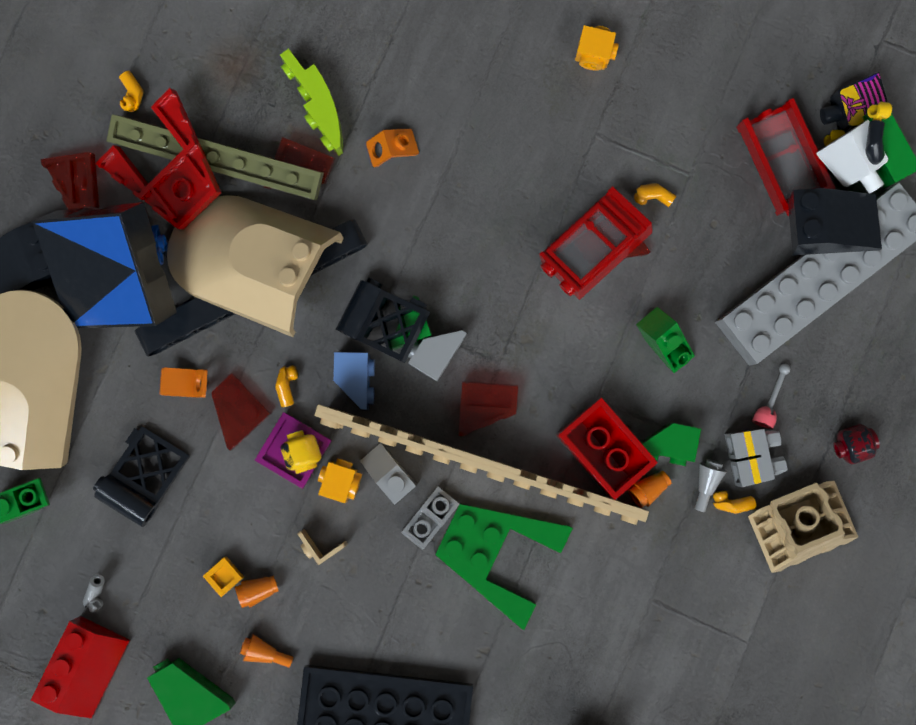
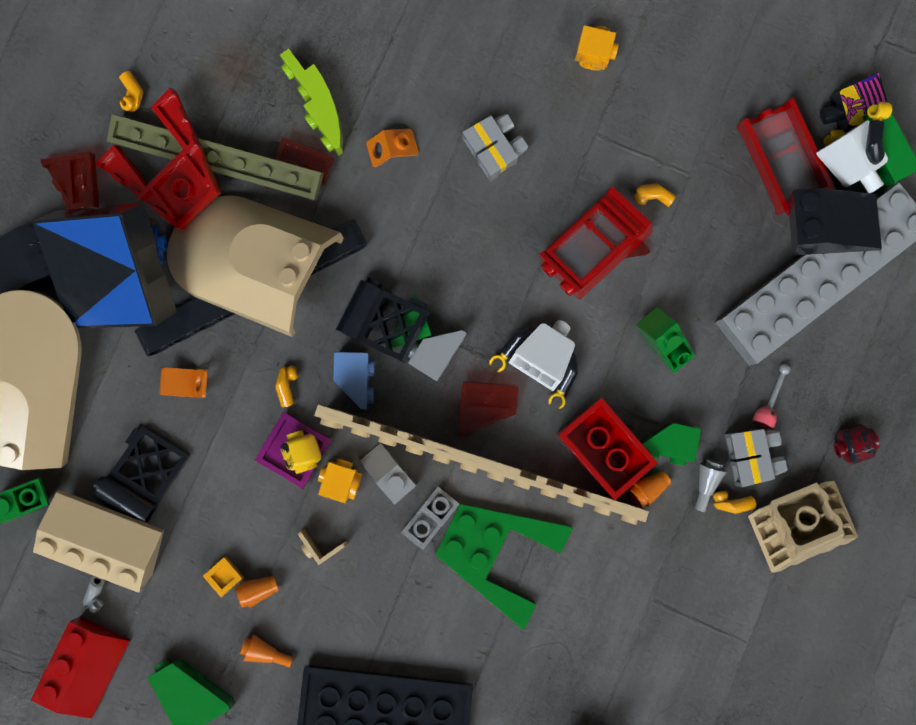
clear red wing [211,373,271,451] -> none
none -> tan slope [33,490,164,593]
none -> light grey hips [462,114,528,182]
none -> white torso [489,320,578,409]

